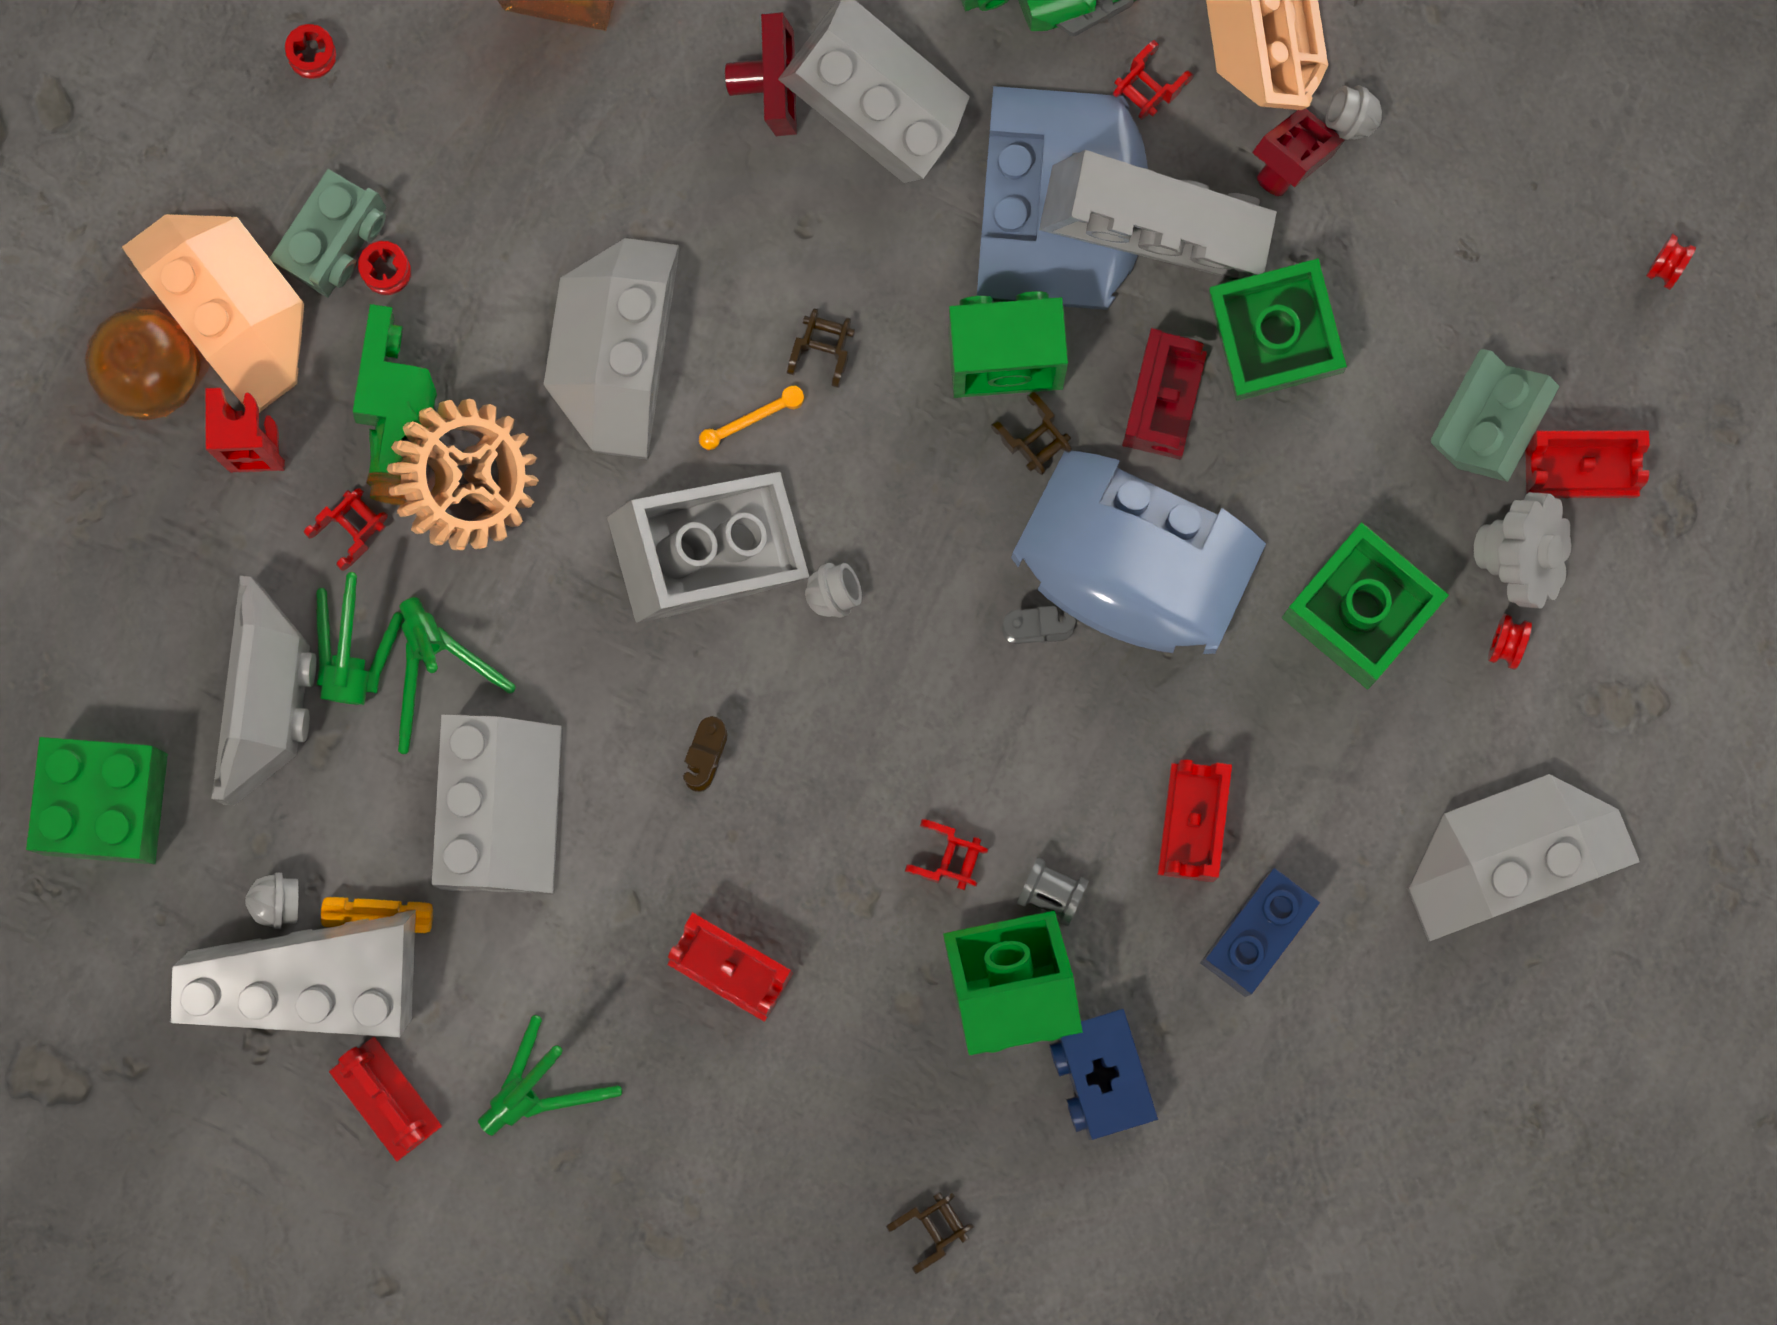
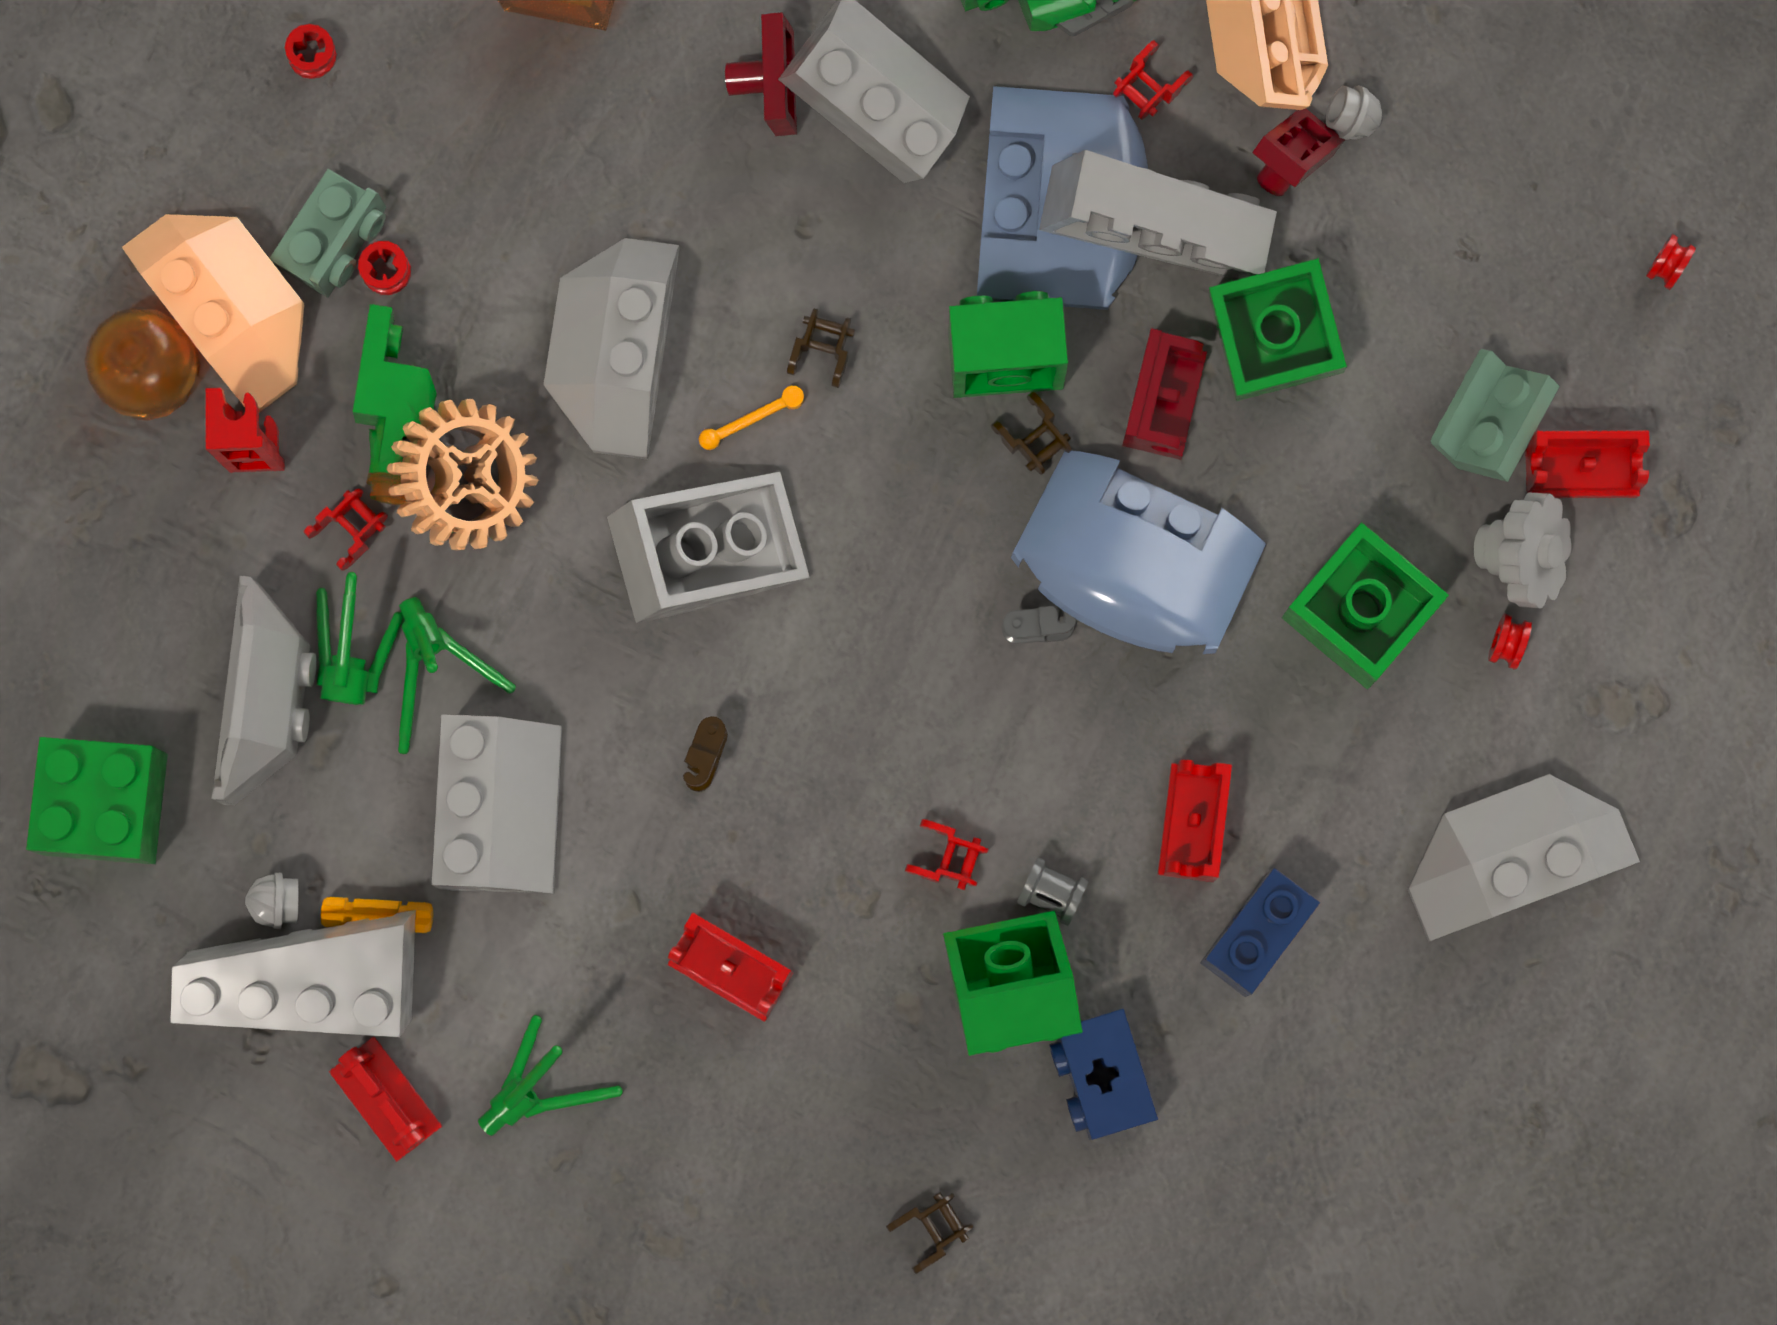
light grey plate [805,563,862,618] -> none

